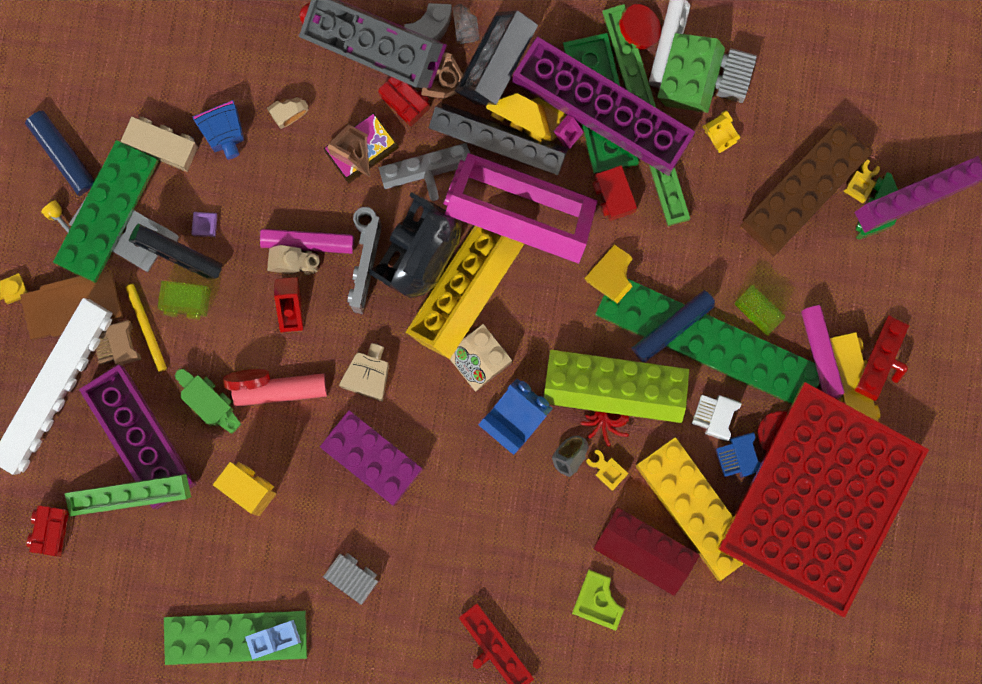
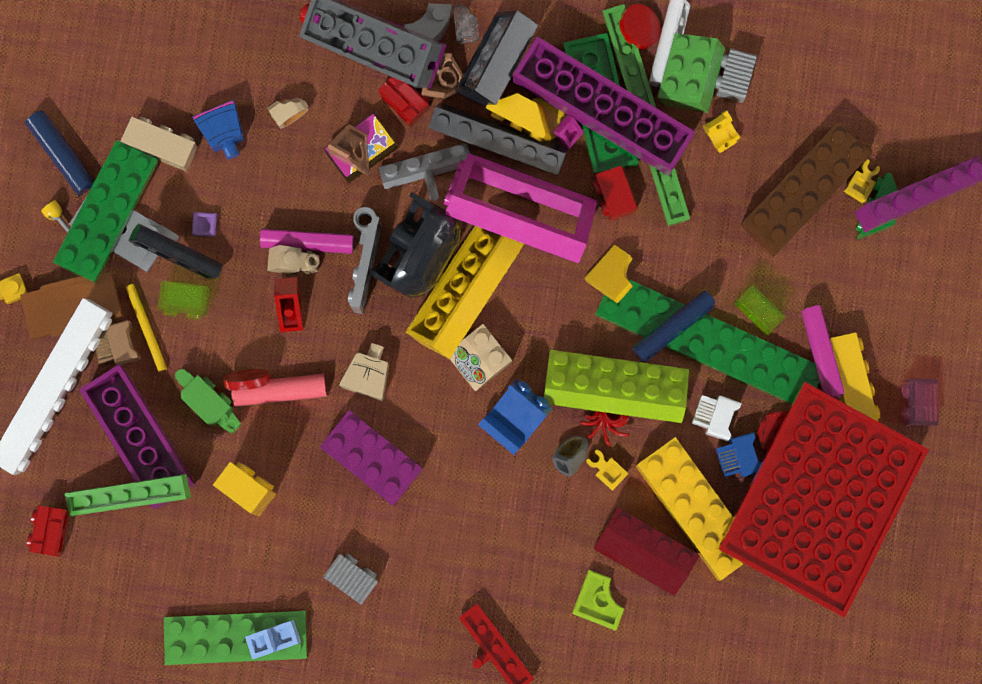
red plate [854,315,910,401] -> none
none -> clear pink brick [902,378,939,427]

